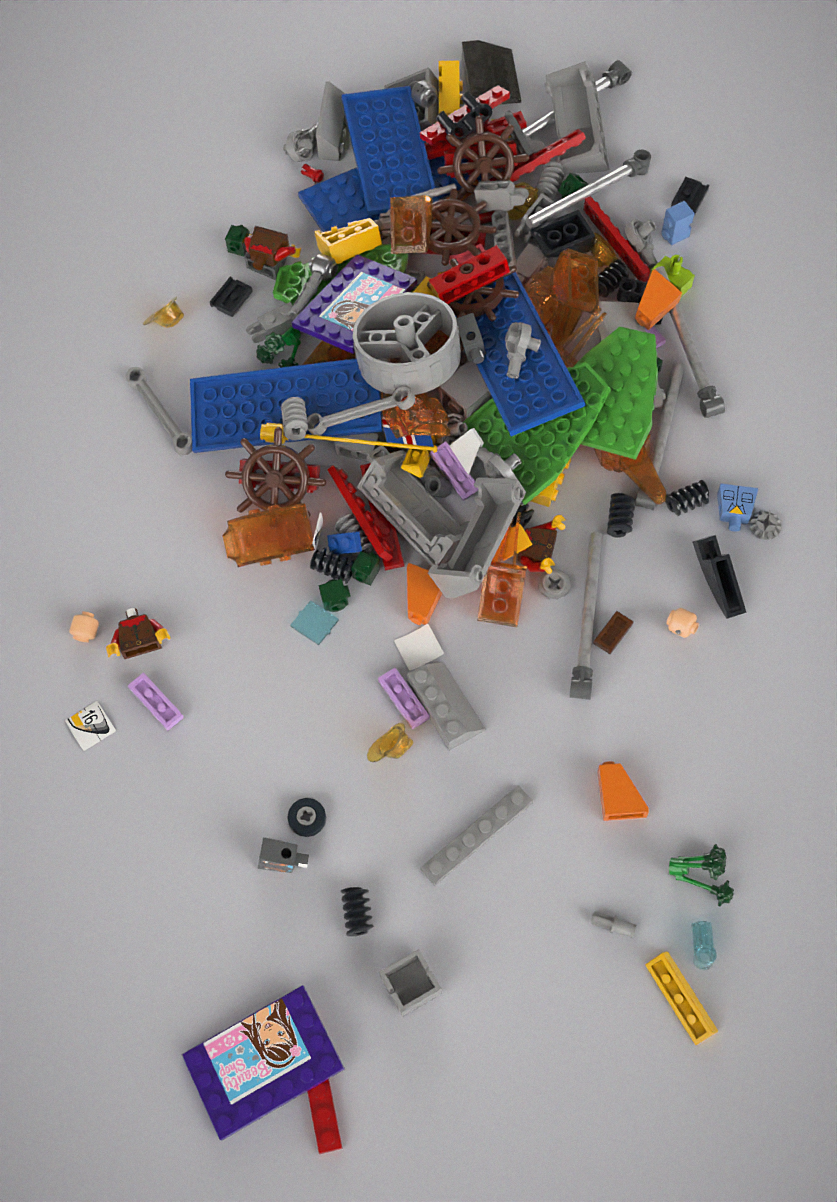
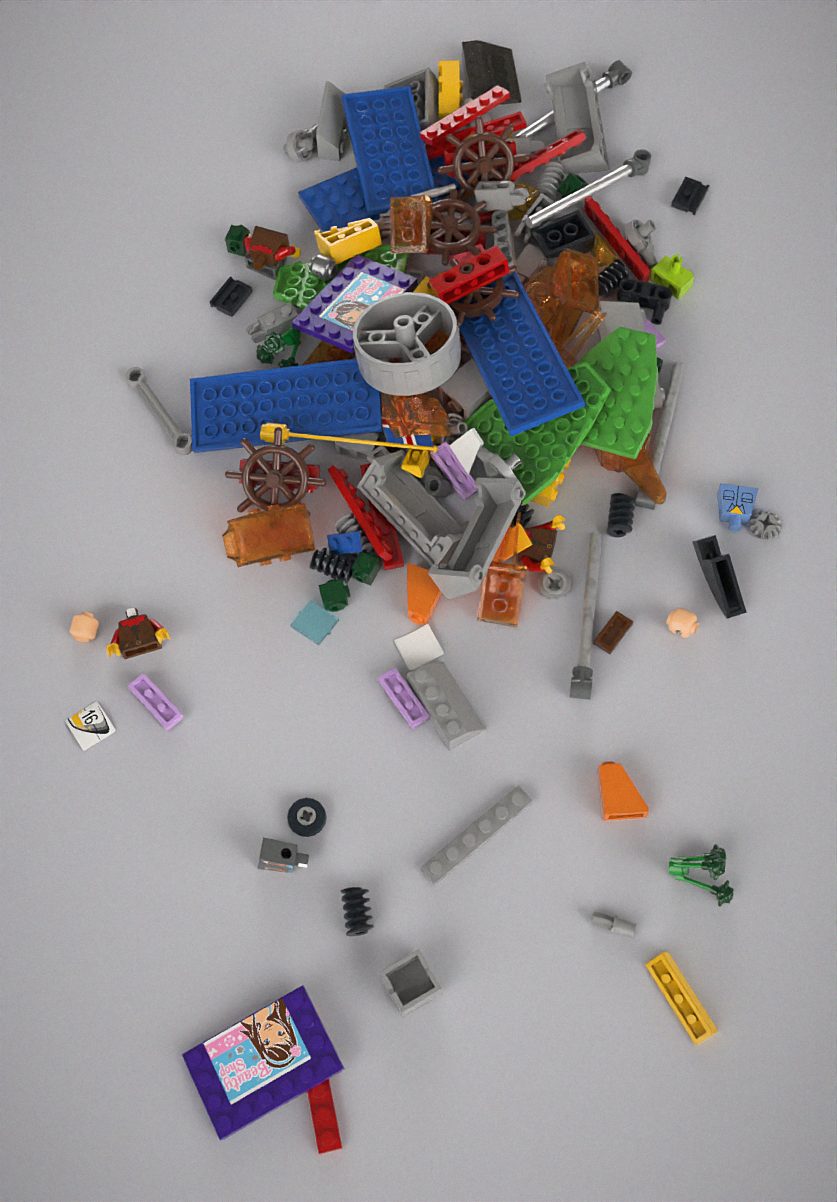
clear yellow piece [143,296,184,328] -> none
light grey piece [281,397,308,440] -> none
light grey pin [288,271,323,319] -> none
red pin [301,164,324,183] -> none
light grey piece [307,386,415,436] -> none
white sticker [312,512,323,551] -> none
clear yellow piece [367,723,413,762] -> none
flat silver head [411,80,437,108] -> none
black piece [436,91,492,147] -> none
dark grey torso [456,313,486,364] -> none
dark grey hinge [504,111,534,156] -> none
light grey pin [505,322,541,379] -> none
orange slope [635,269,682,330] -> none
flat silver piece [655,266,725,418] -> none
medium blue brick [661,201,695,245] -> none
black piece [665,480,709,516] -> none
clear light blue piece [691,921,717,970] -> none

